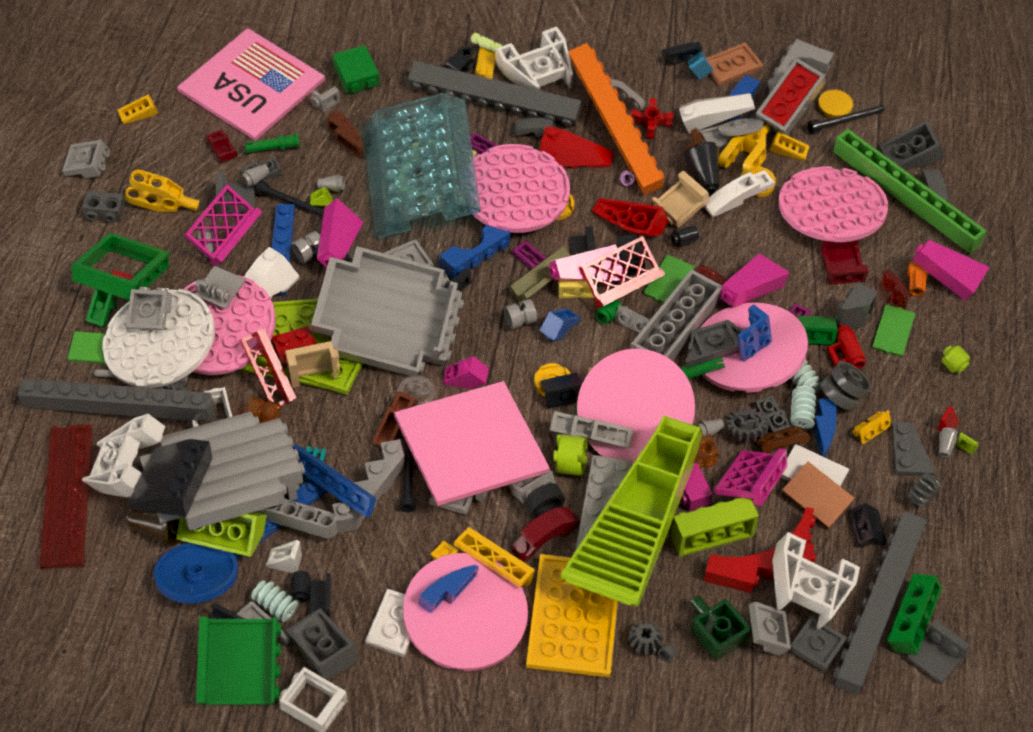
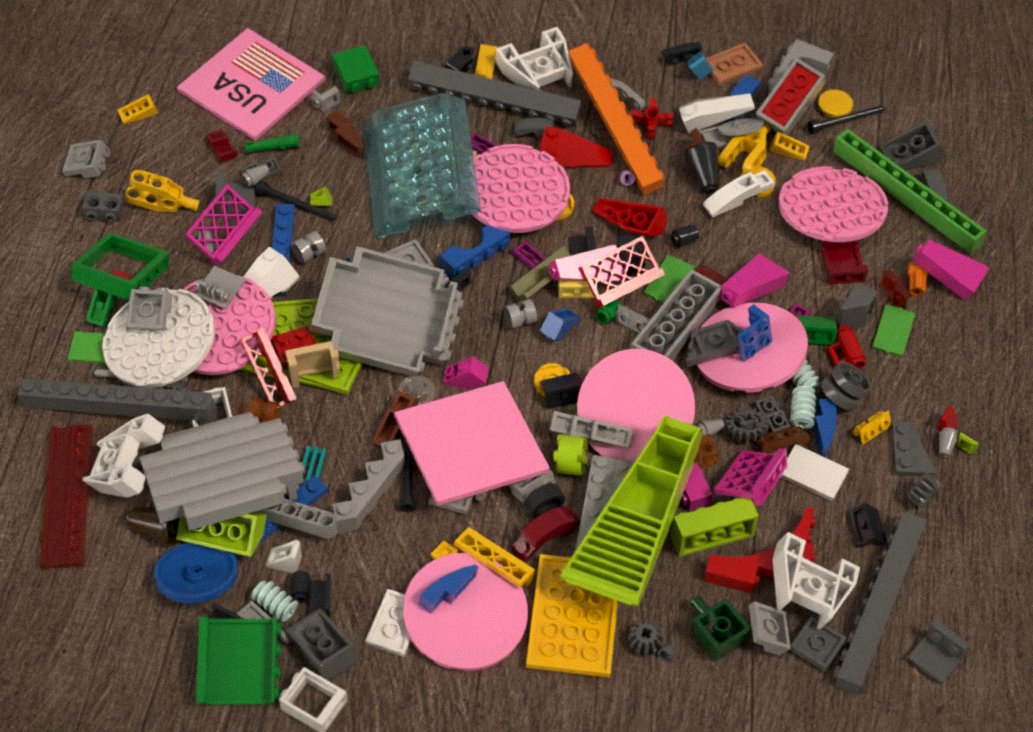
black slope [127,439,213,517] -> none
blue plate [292,444,377,517] -> none
dark pink slope [317,198,363,268] -> none
light grey cone [318,174,345,192] -> none
yellowish green axle [471,33,502,53] -> none
tan panel [652,171,710,228] -> none
green pin [681,356,725,382] -> none
nougat tile [782,461,855,529] -> none
green brick [888,573,942,655] -> none
lime head [941,345,970,374] -> none

